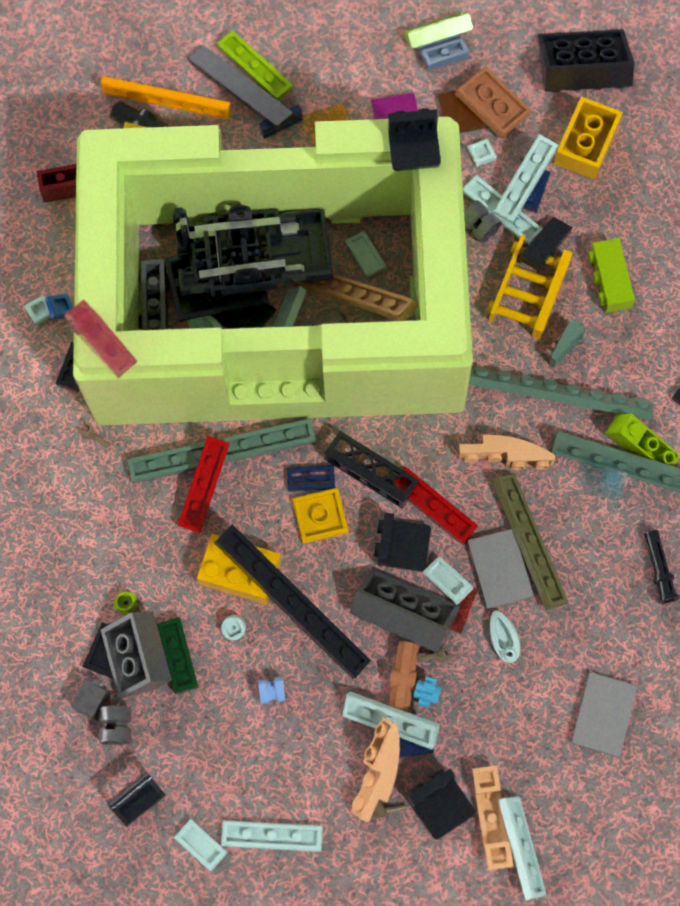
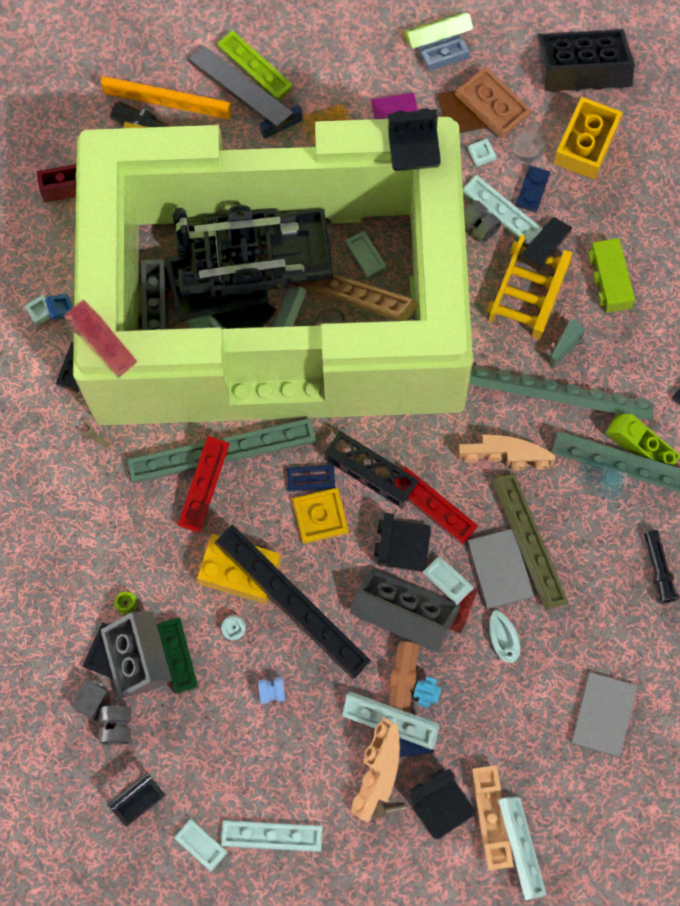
dark tan hand [418,644,452,662] -> none
light aqua tile [493,134,559,224] -> none

